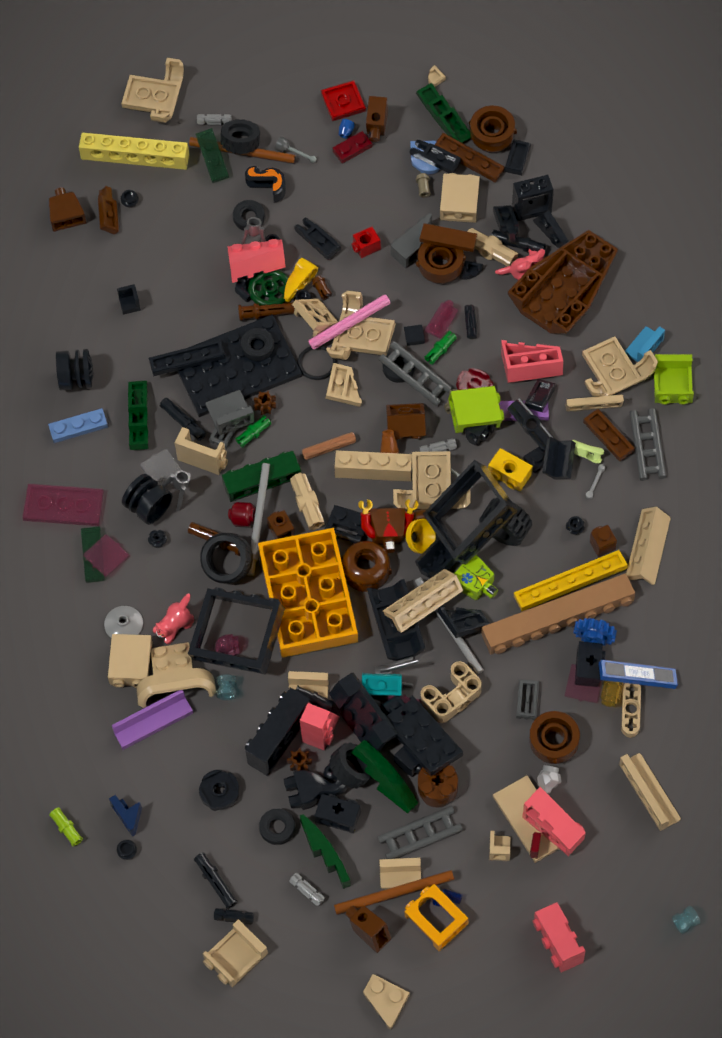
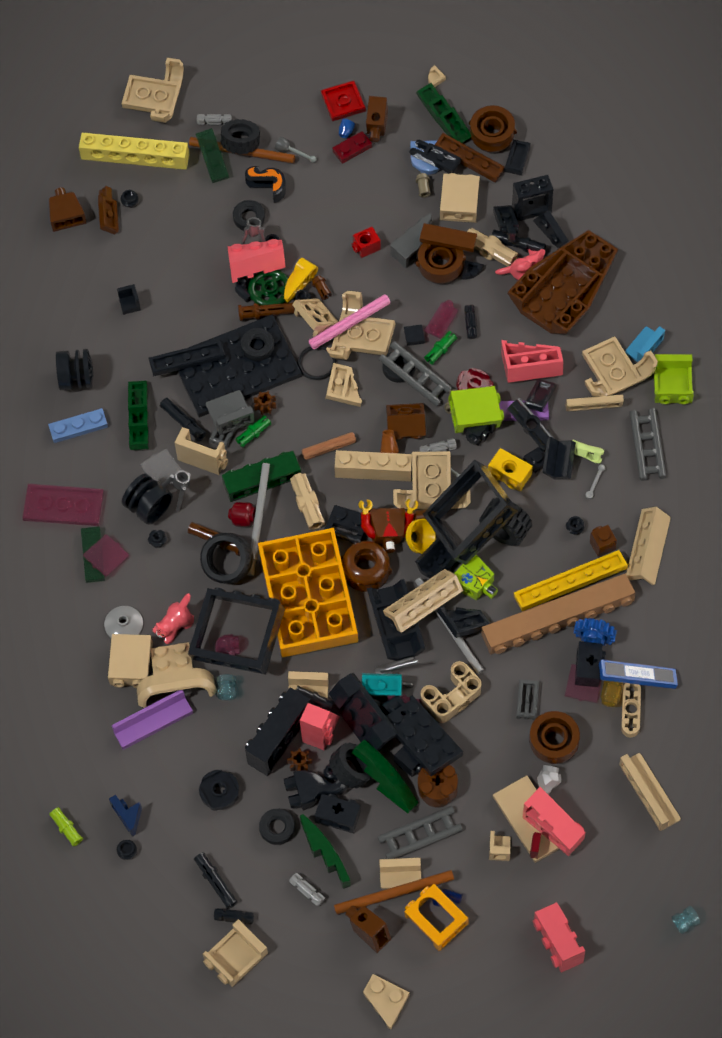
reddish brown brick [267,510,295,539] -> none
black hinge [294,217,341,260] -> none
reddish brown plate [583,409,635,462] -> none

